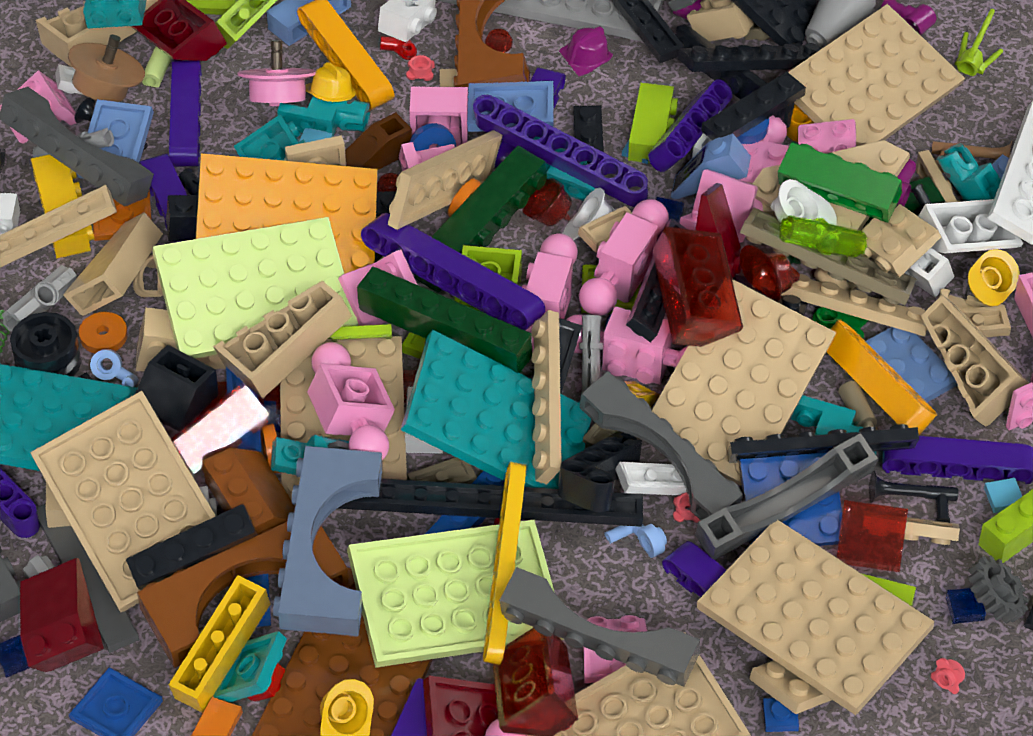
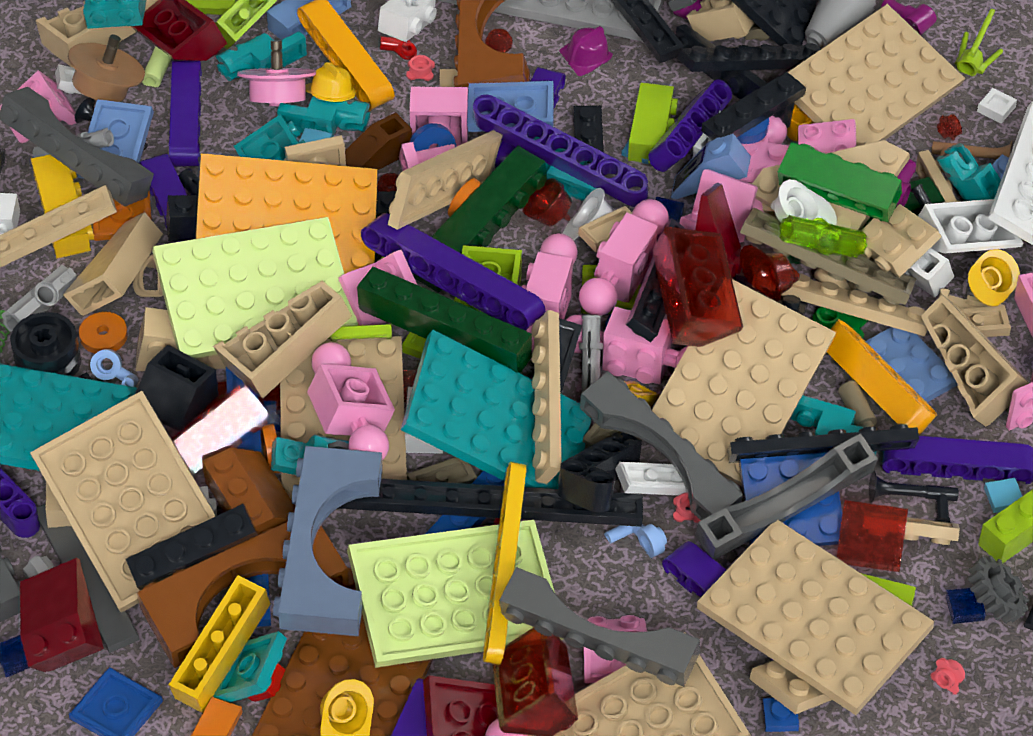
none -> teal plate [216,31,307,81]
none -> clear red plate [937,114,962,141]
none -> white plate [977,88,1017,124]

